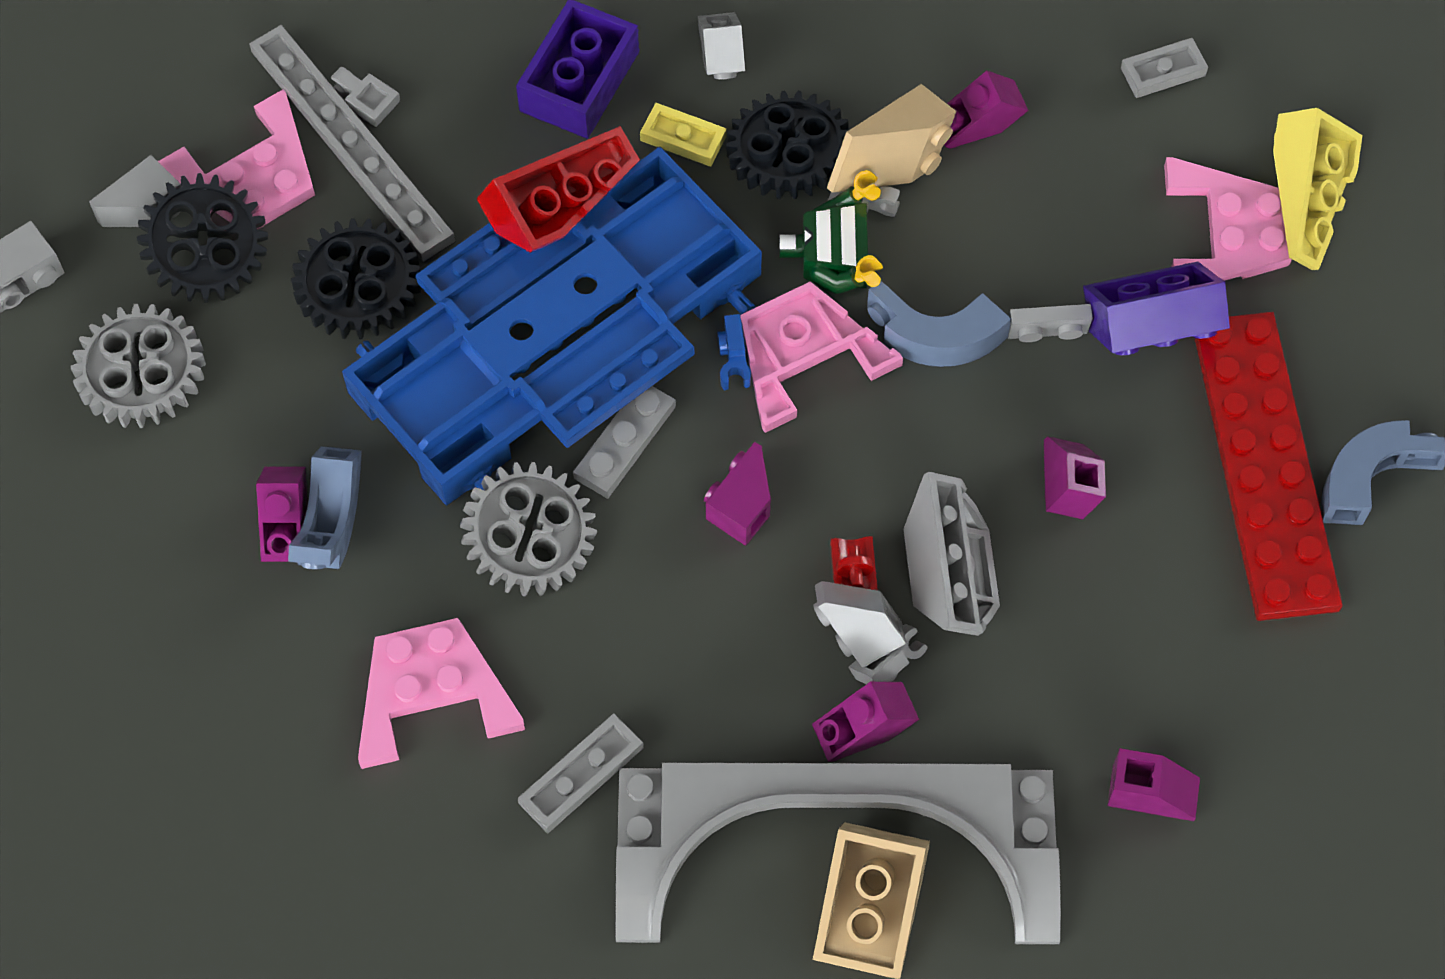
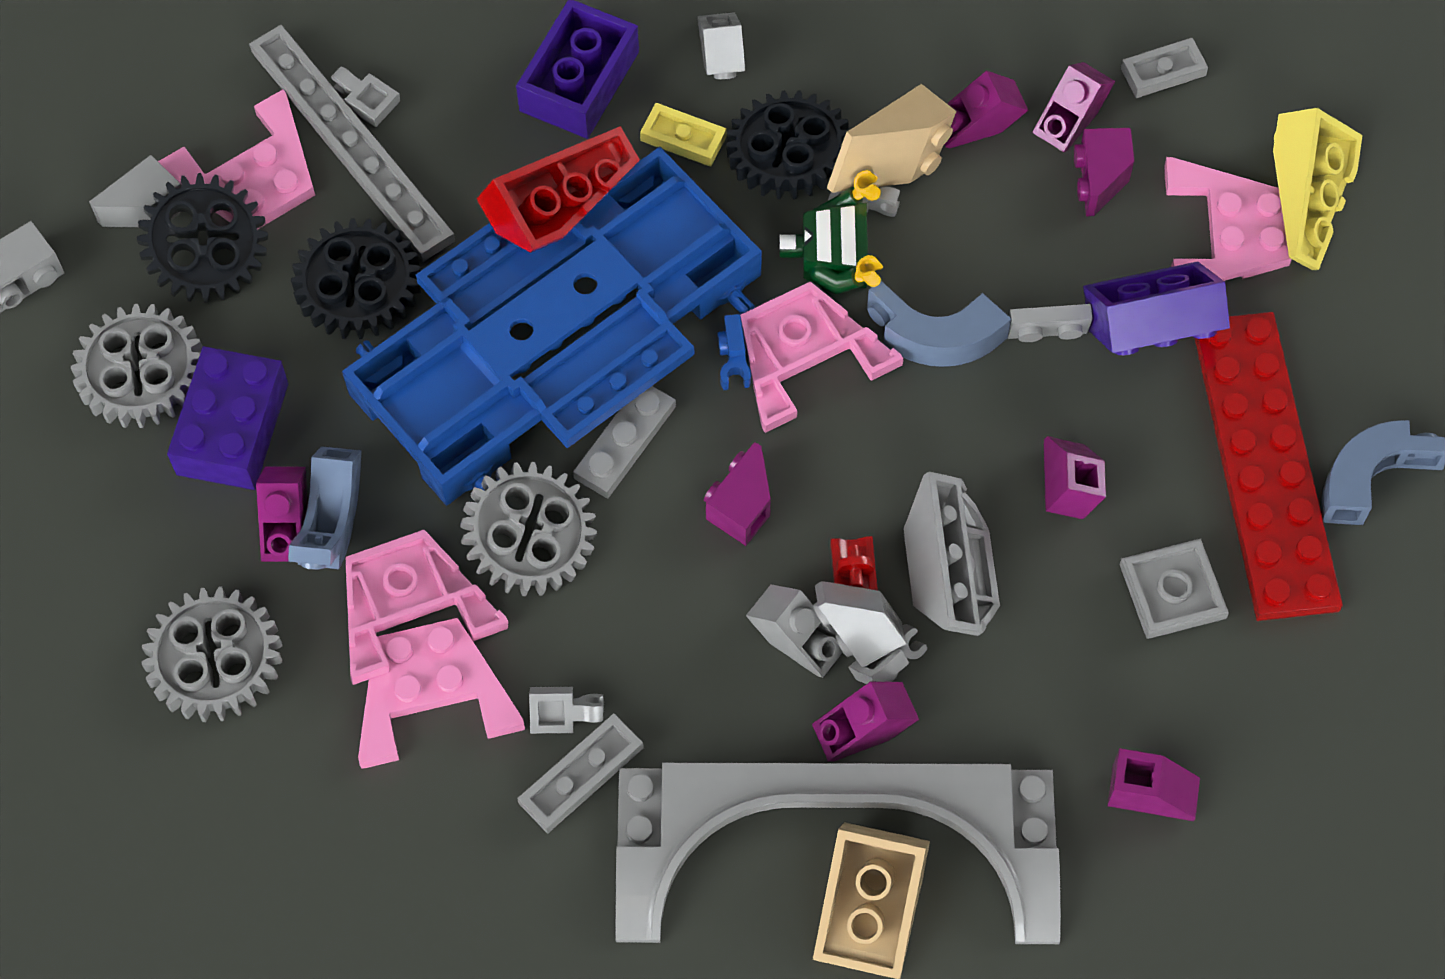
none -> light grey gear [141,587,282,722]
none -> dark purple brick [167,346,289,490]
none -> bright pink wing [345,530,508,685]
none -> light grey plate [529,687,604,734]
none -> light grey slope [746,584,843,678]
none -> slope [1032,62,1115,152]
none -> magenta slope [1074,128,1134,216]
none -> light grey plate [1119,538,1229,639]

